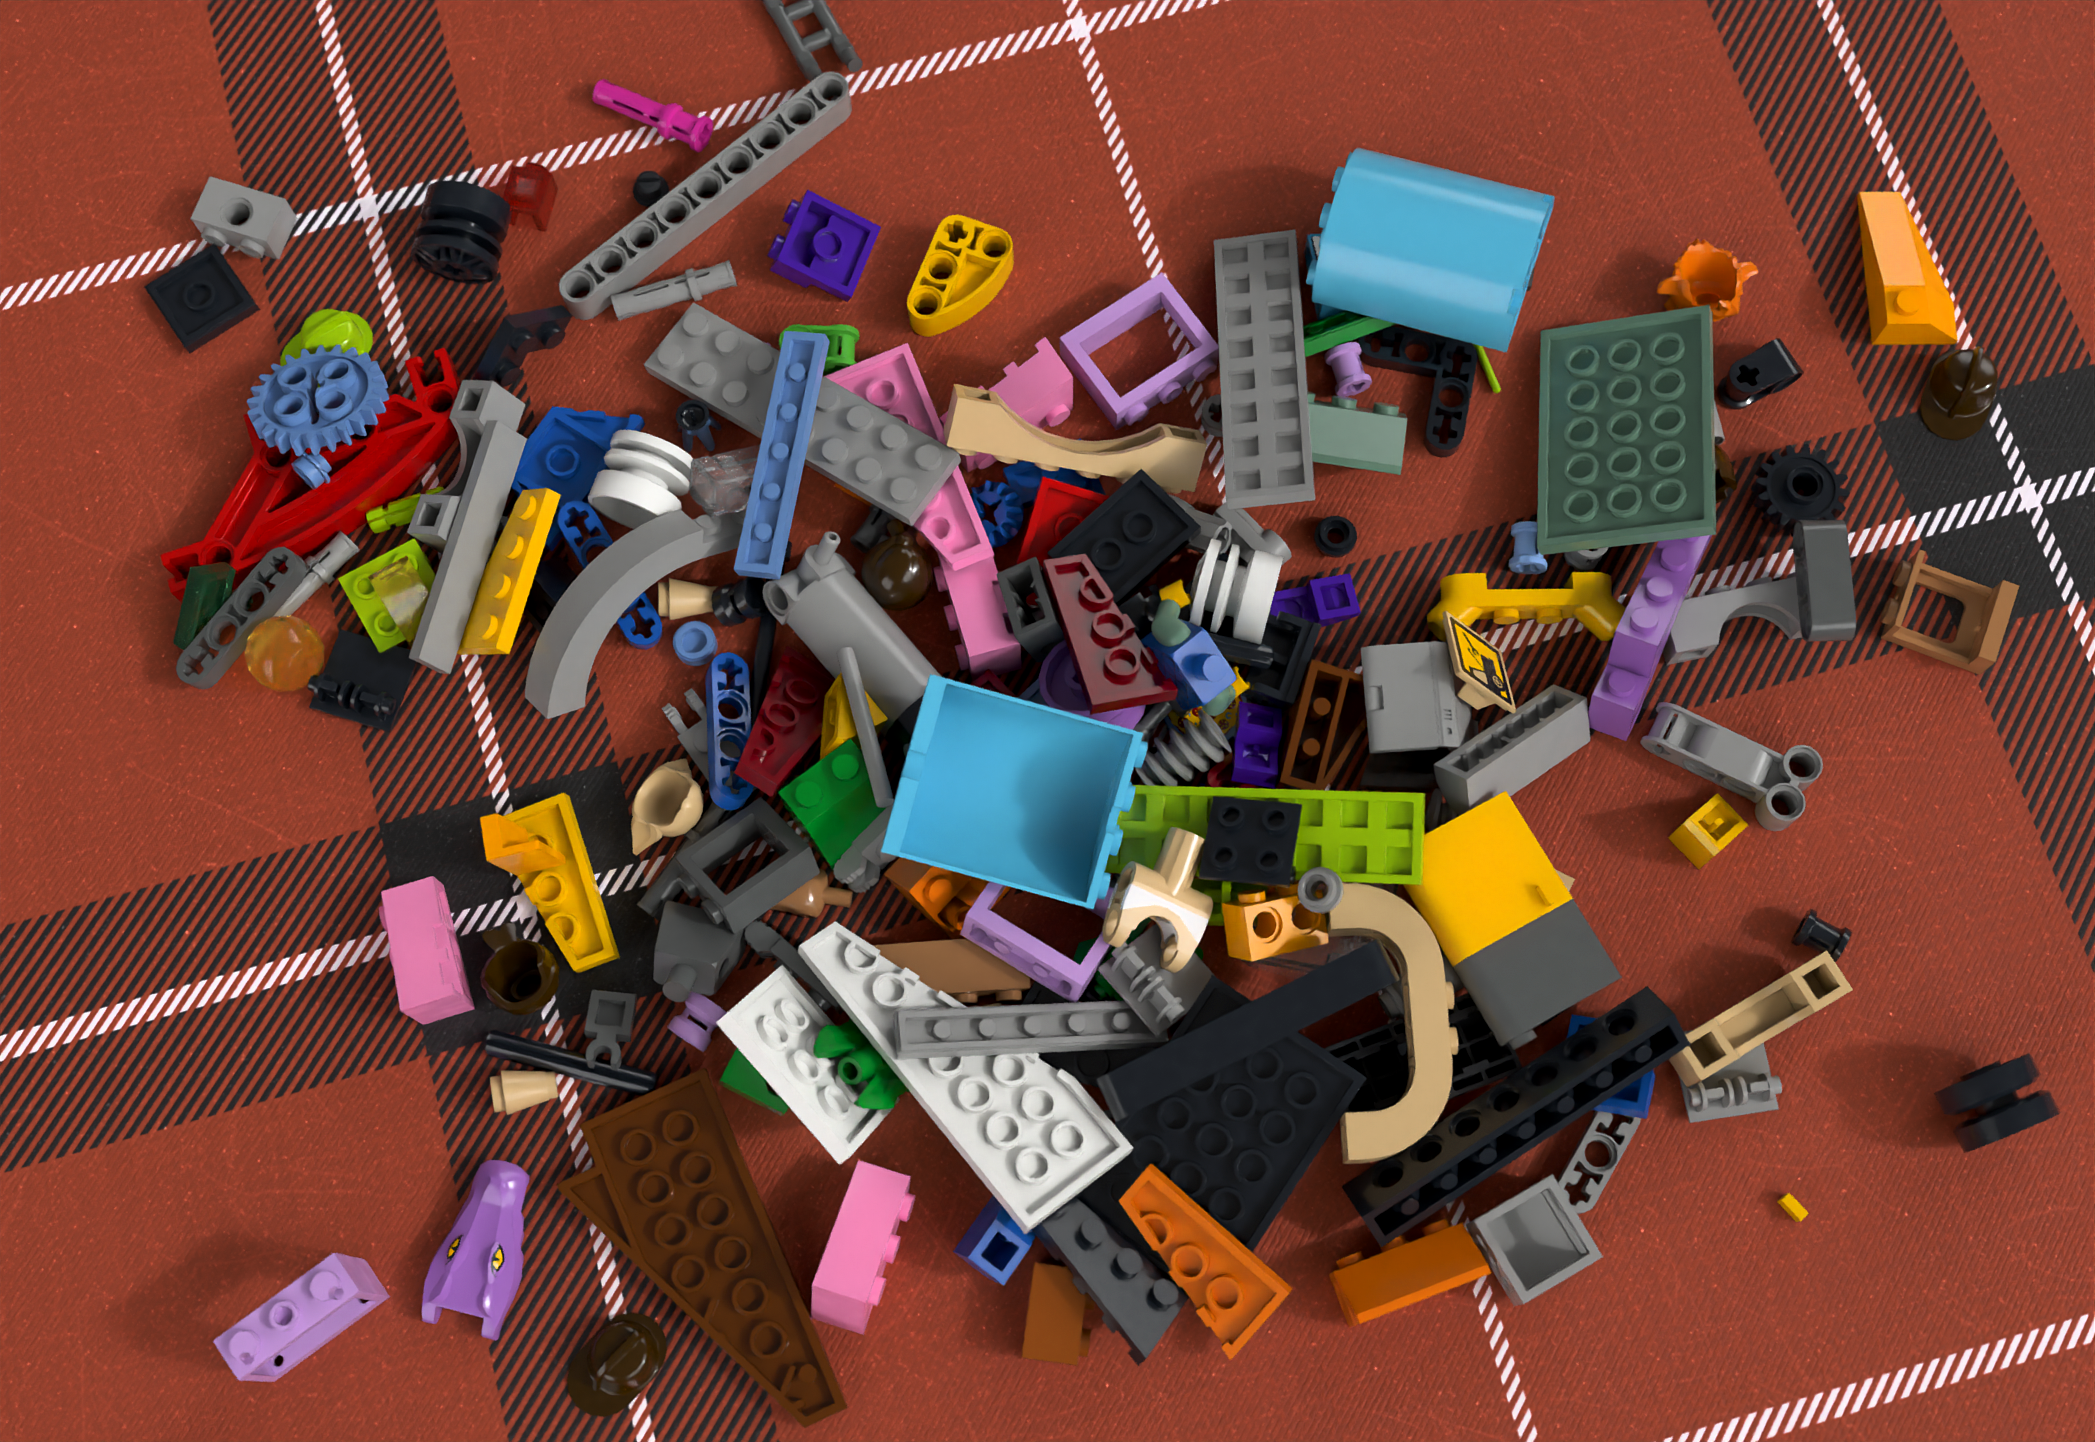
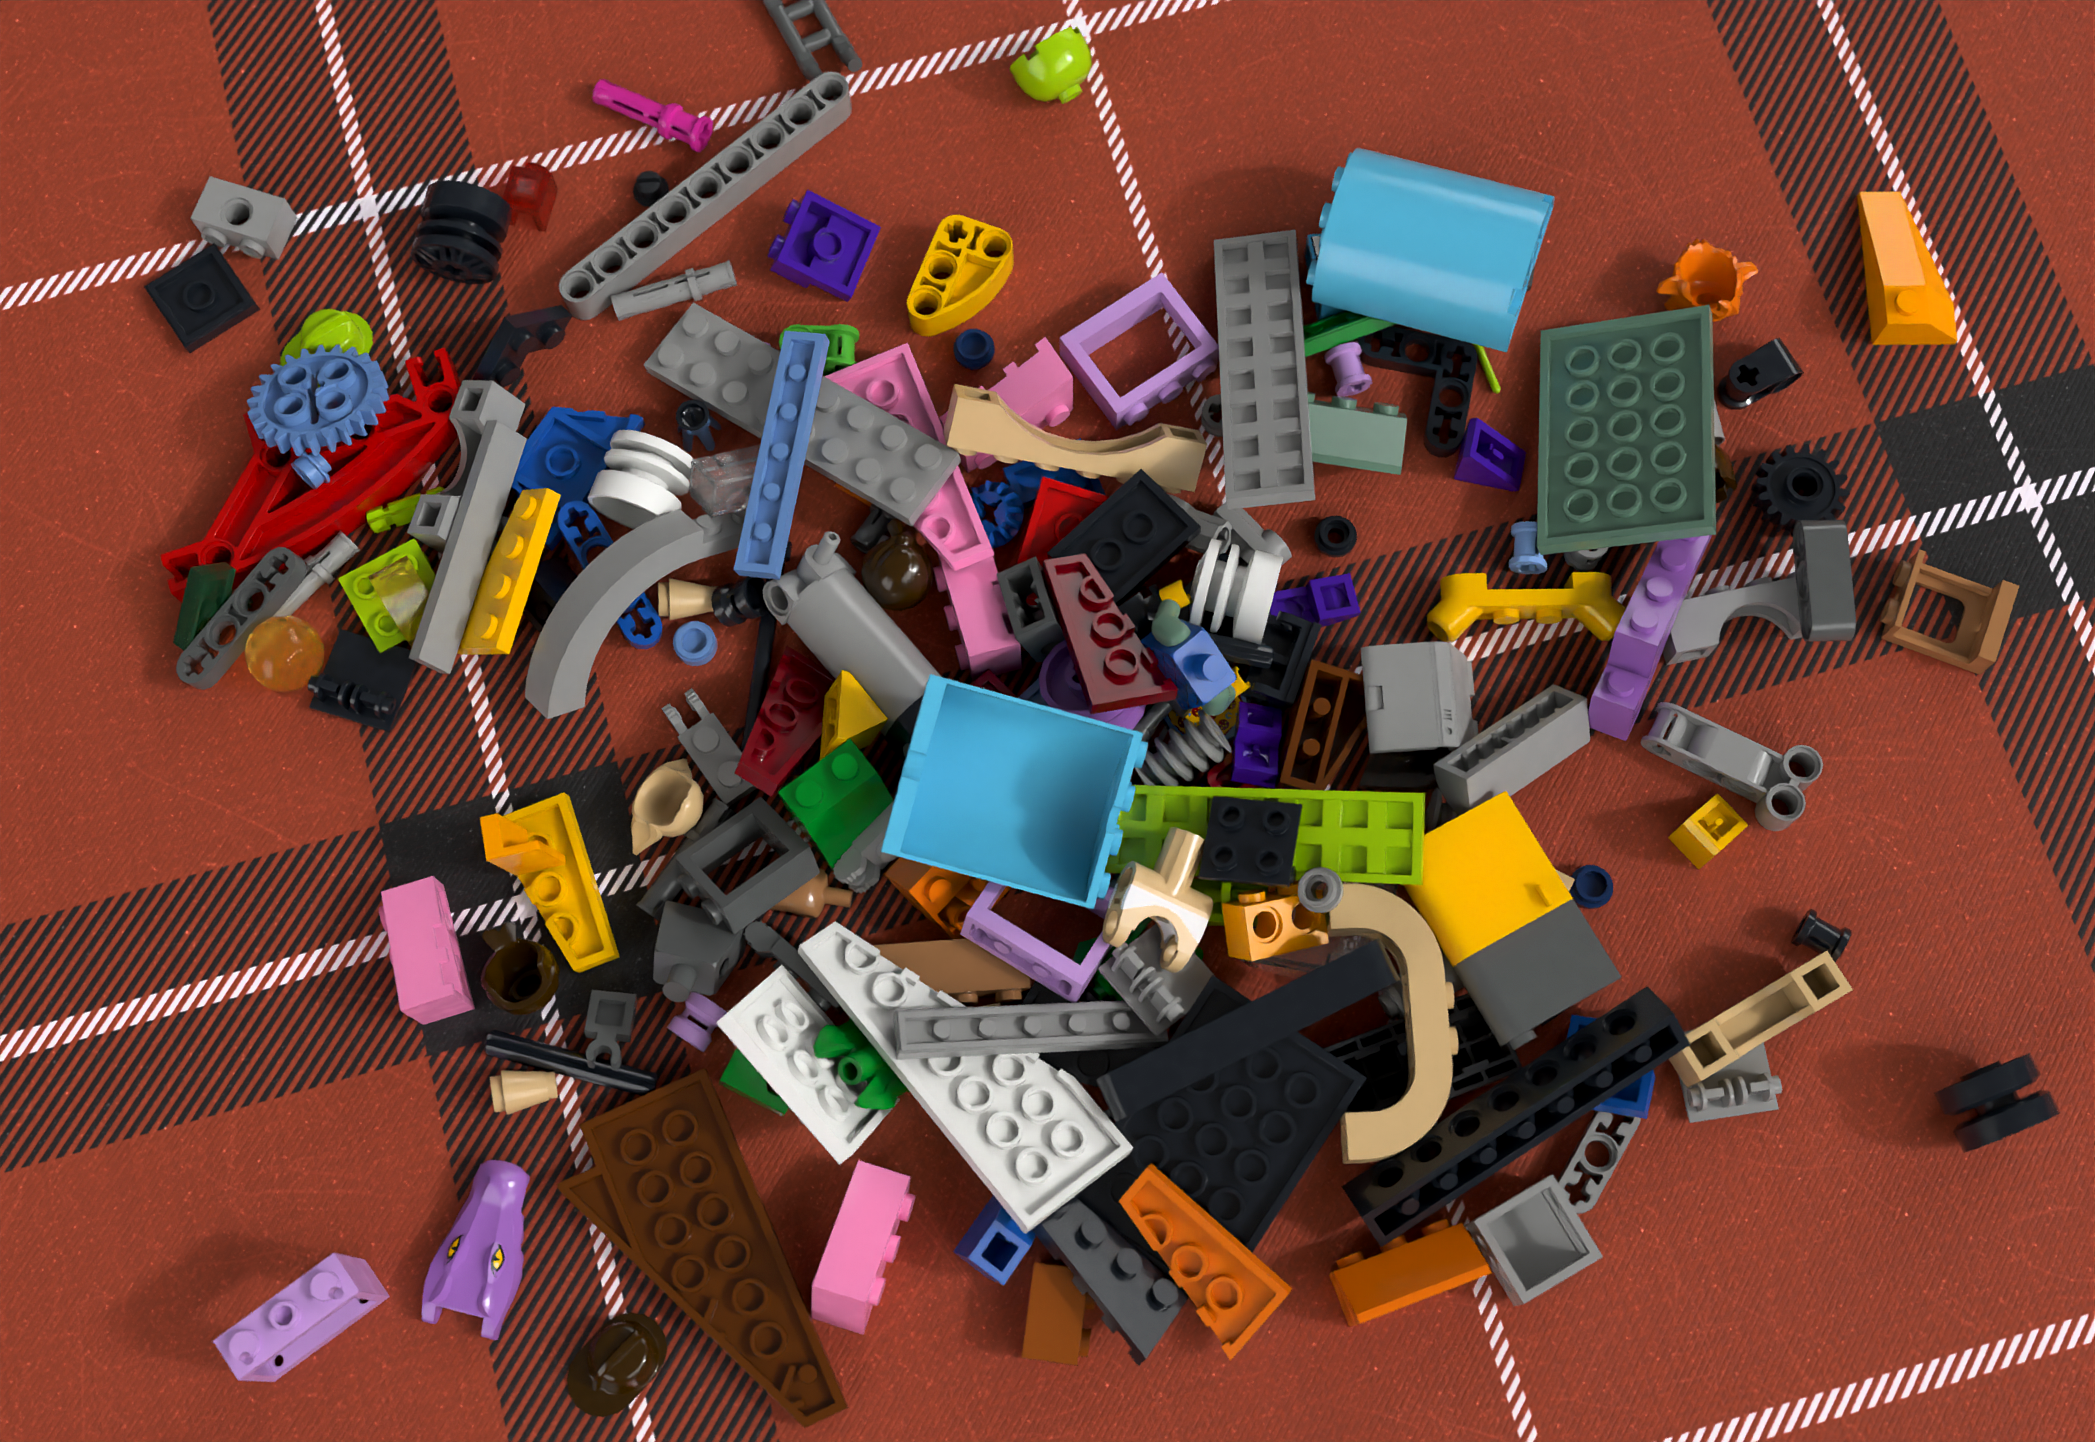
blue beam [705,652,754,810] -> none
light grey bar [836,647,894,808] -> none
piece [1442,610,1516,714] -> none
yellow piece [1777,1193,1809,1222] -> none
dark brown piece [1920,346,1998,441] -> none
none -> dark blue plate [953,329,995,370]
none -> lime cylinder [1009,26,1092,104]
none -> dark purple slope [1454,418,1526,491]
none -> dark blue plate [1569,865,1613,909]

